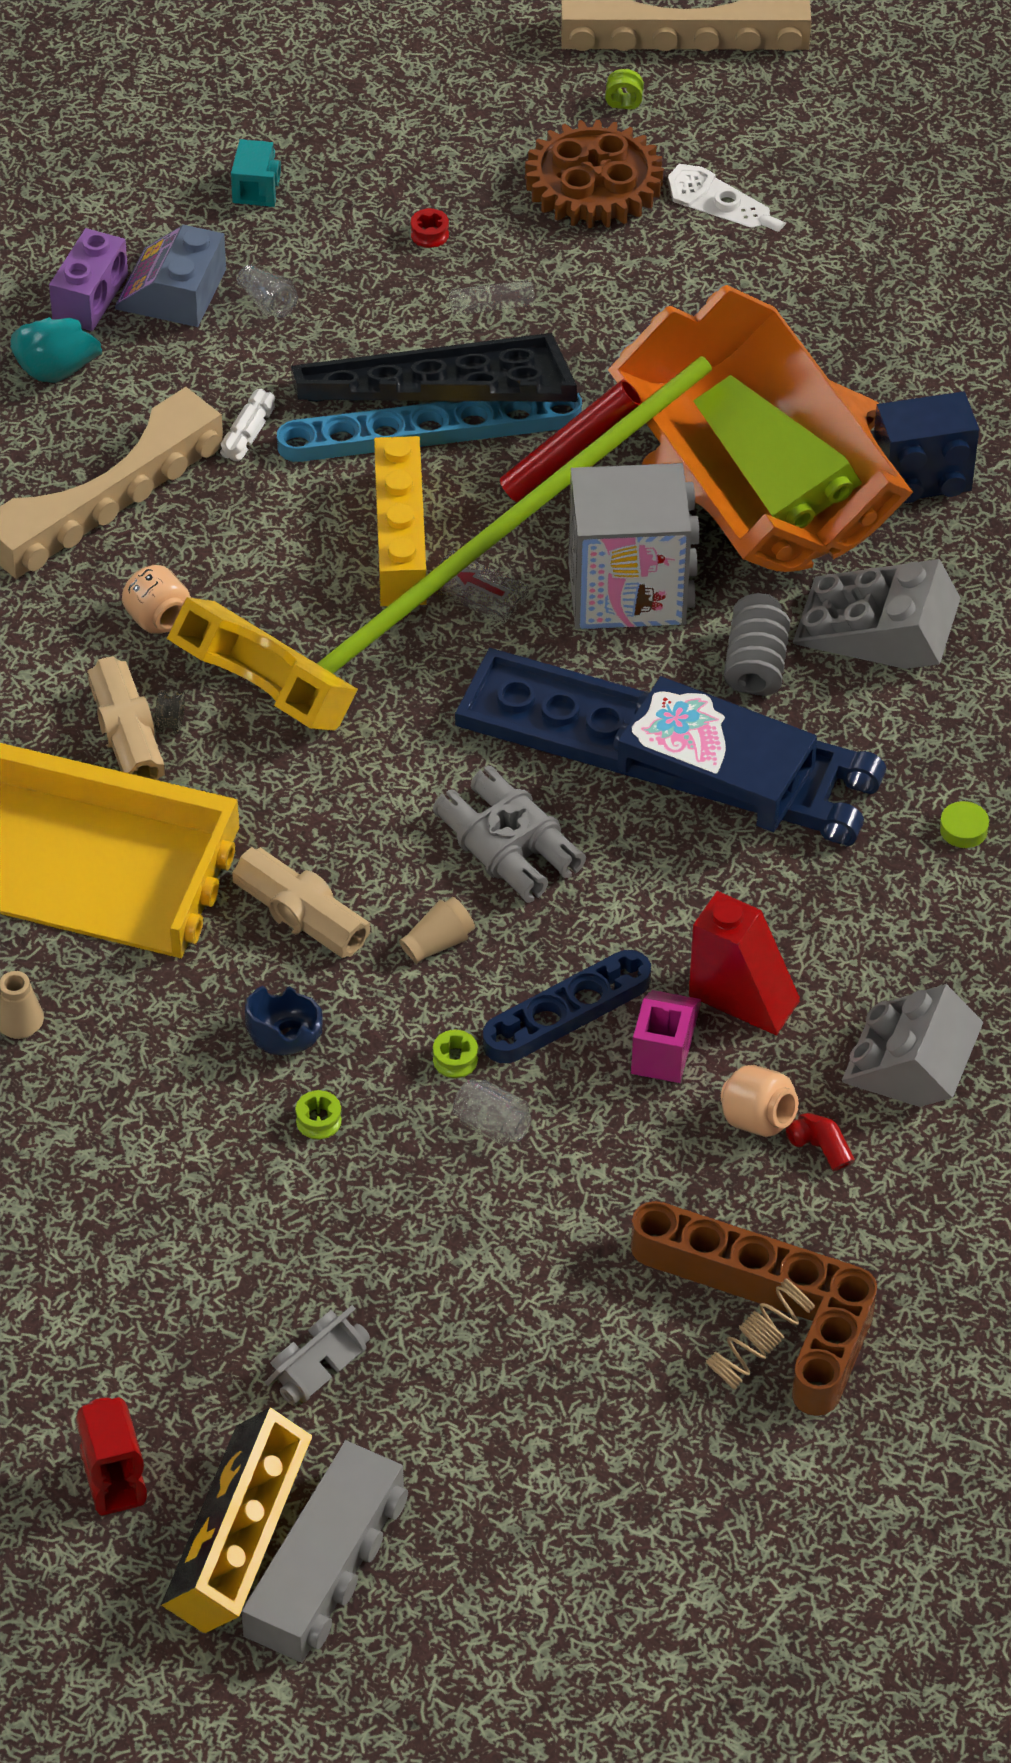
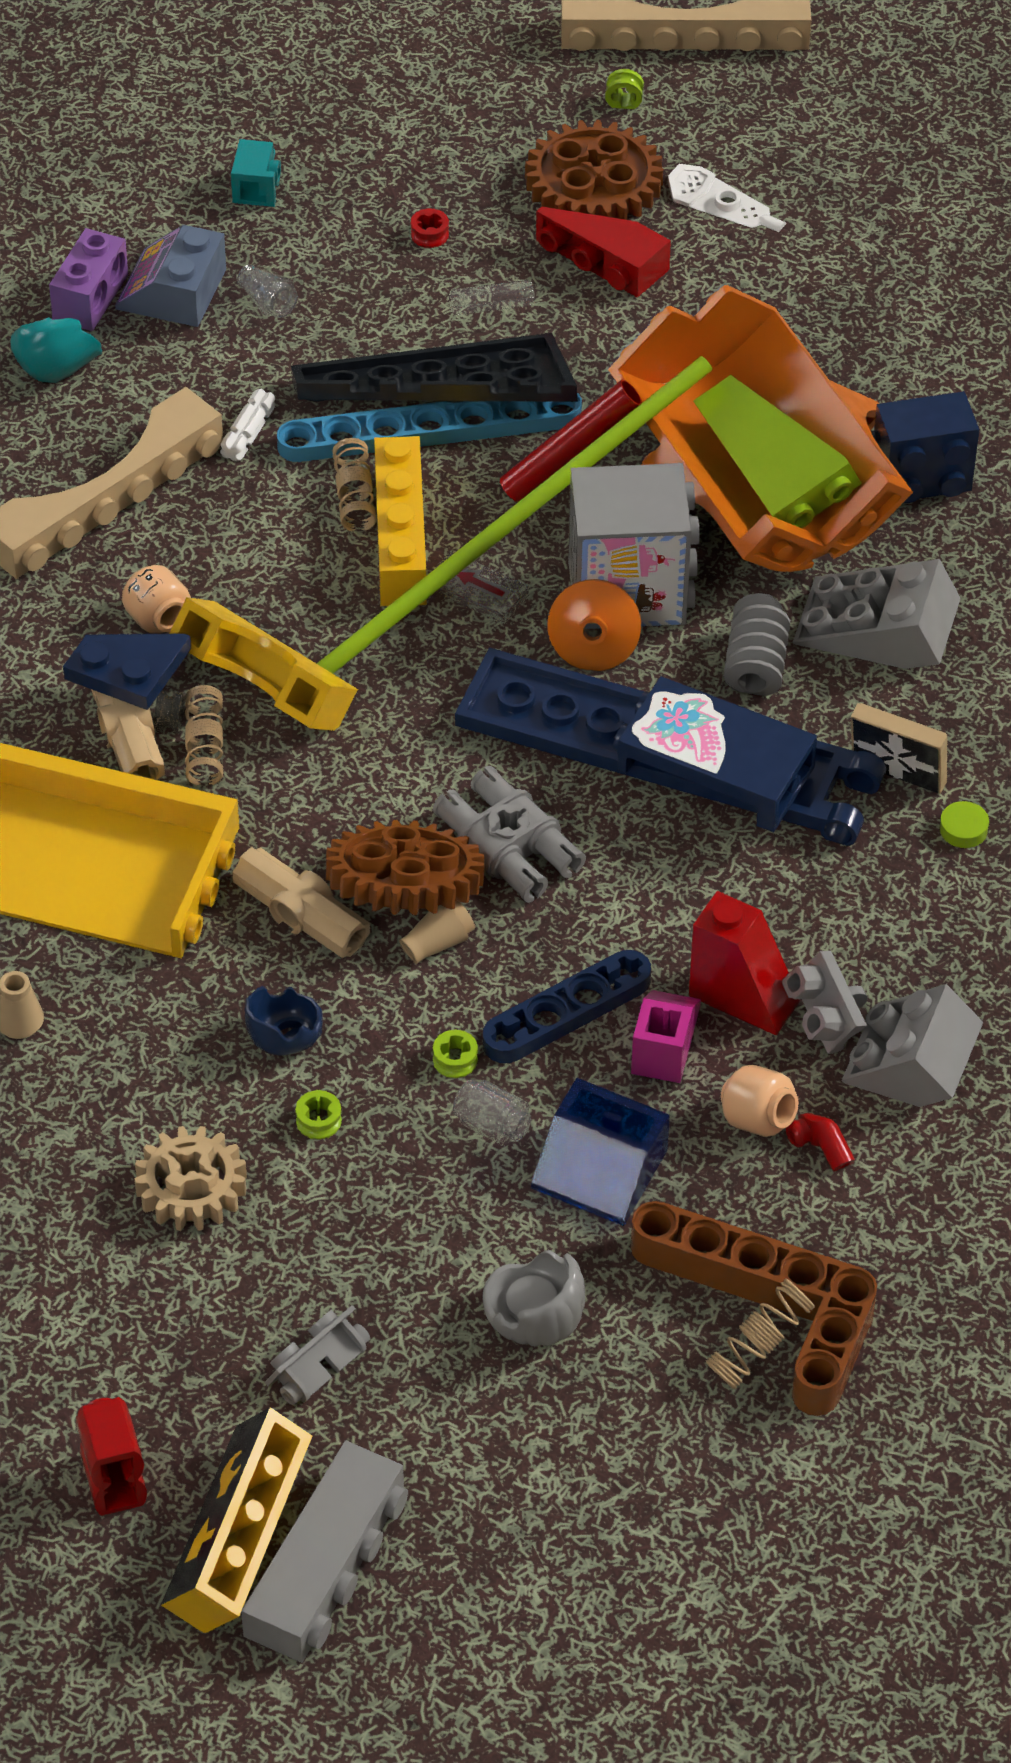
none -> dark blue wing [63,634,191,710]
none -> tan gear [134,1126,247,1231]
none -> tan piece [185,685,223,785]
none -> dark orange gear [325,820,485,915]
none -> tan piece [332,438,377,531]
none -> light grey piece [482,1250,585,1347]
none -> clear blue slope [531,1078,670,1226]
none -> red slope [536,207,671,298]
none -> orange dish [547,579,641,671]
none -> light grey hips [782,951,868,1054]
none -> tile [851,703,947,794]

